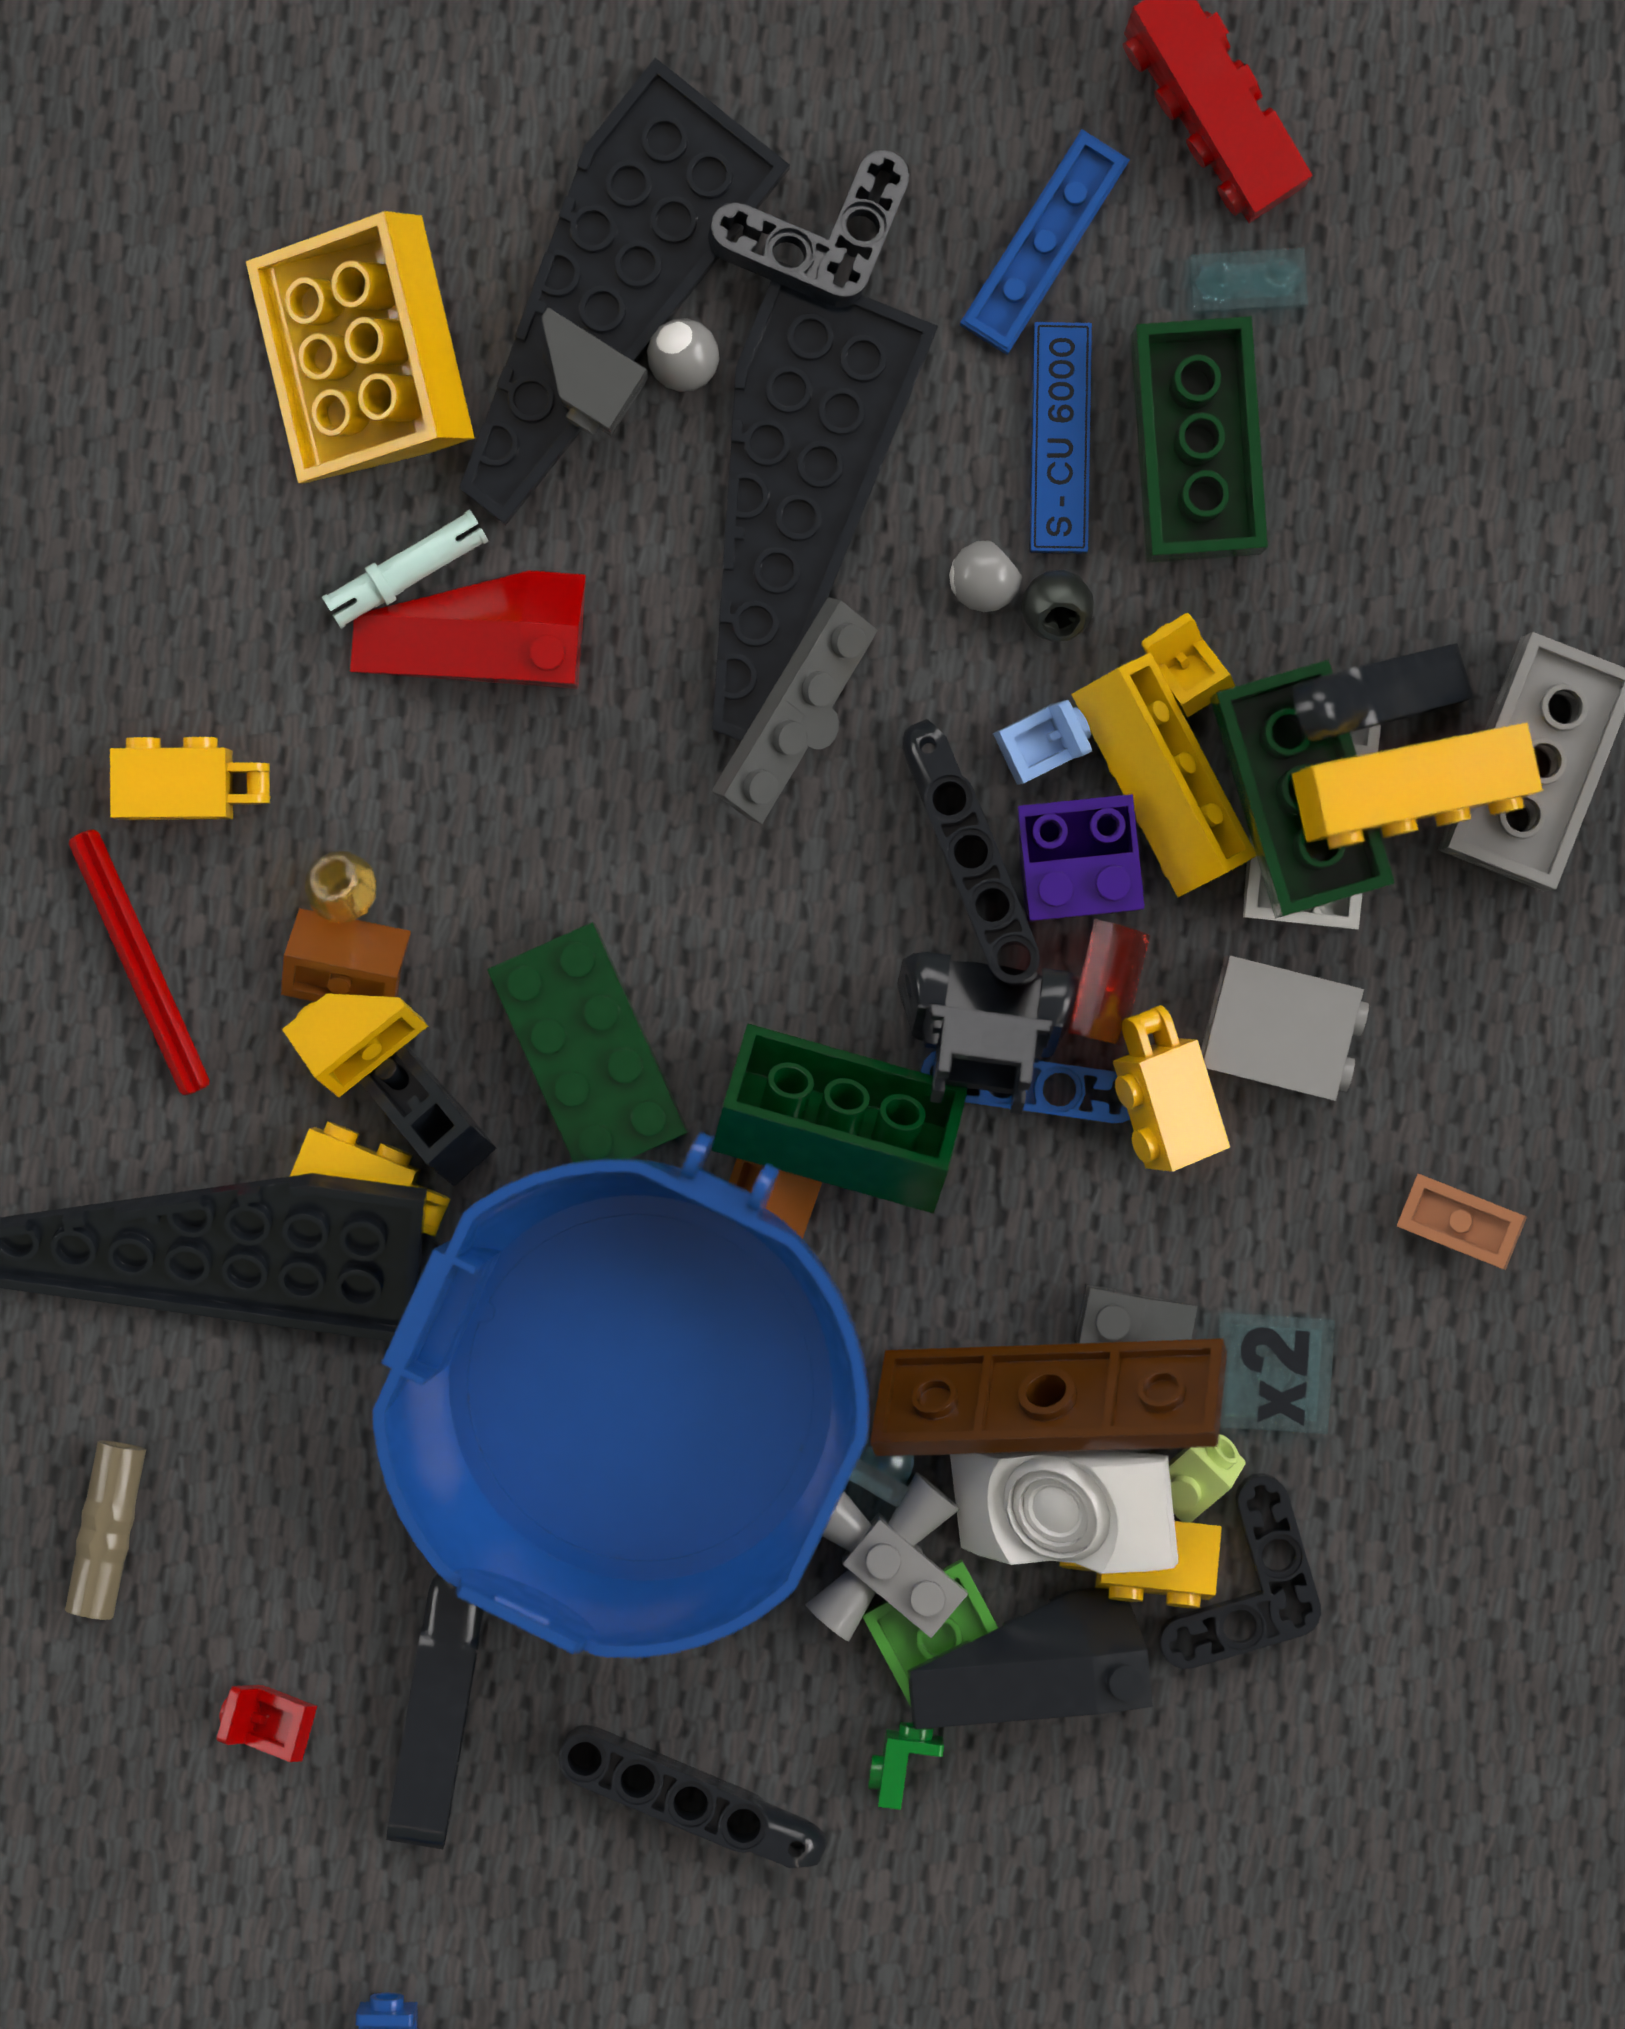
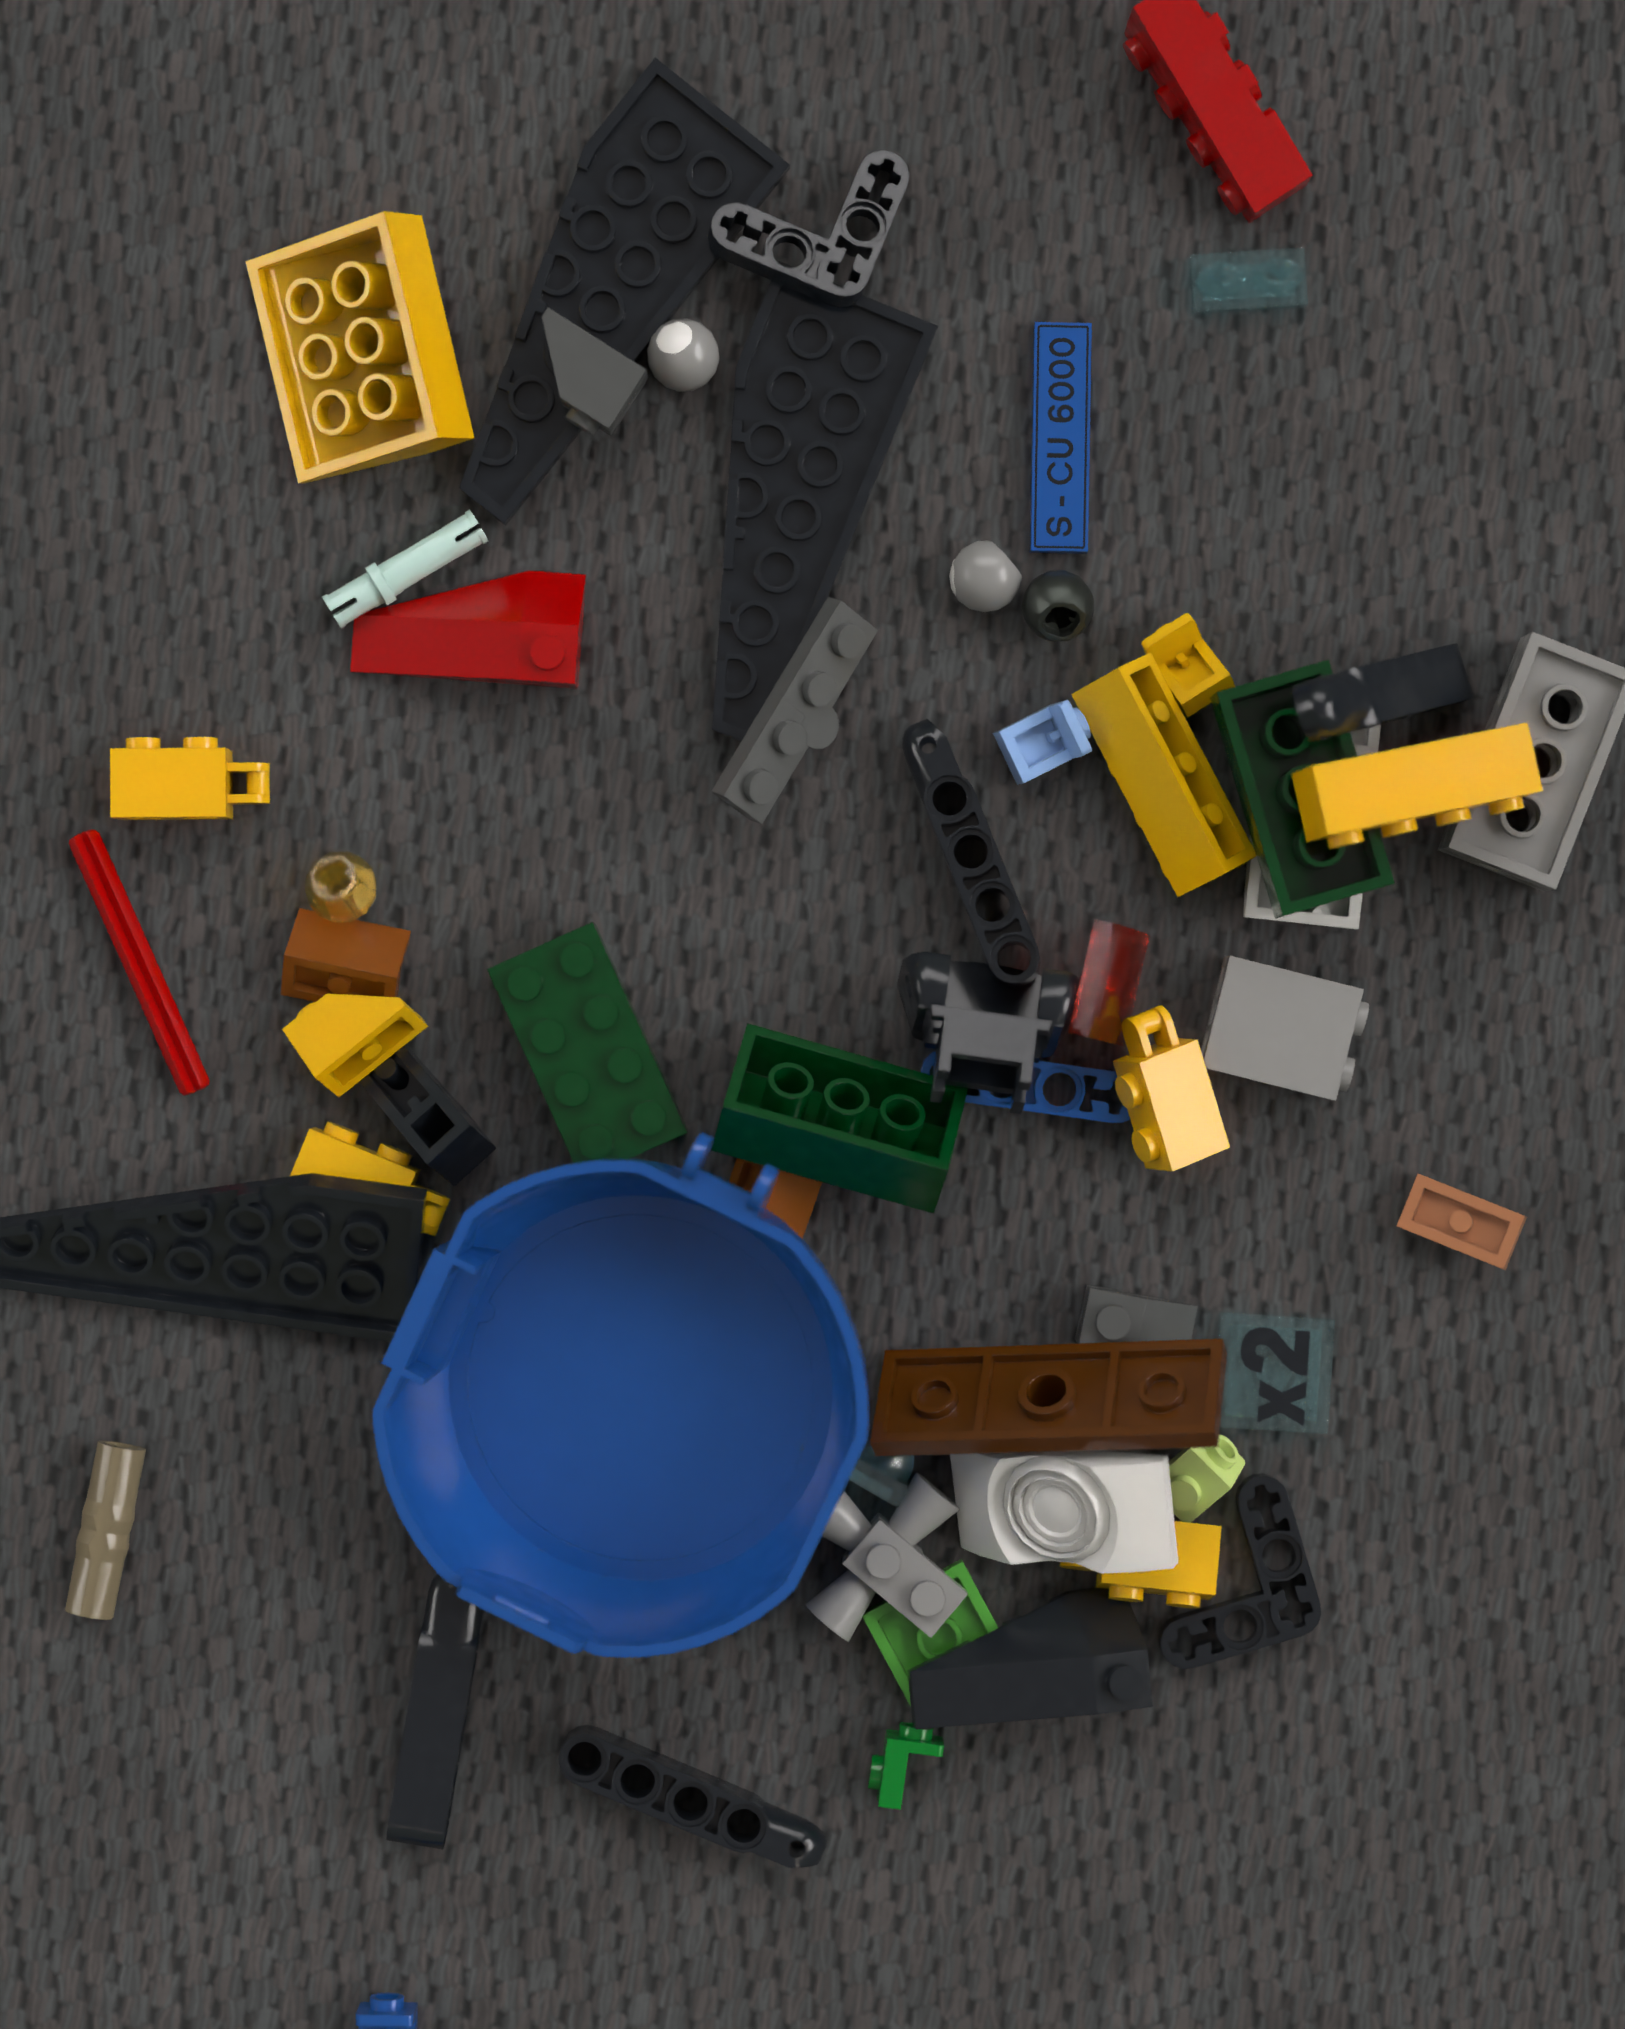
red bracket [217,1685,318,1762] -> none
blue tile [960,130,1130,355] -> none
dark purple slope [1017,794,1145,922] -> none
dark green brick [1131,316,1268,563] -> none

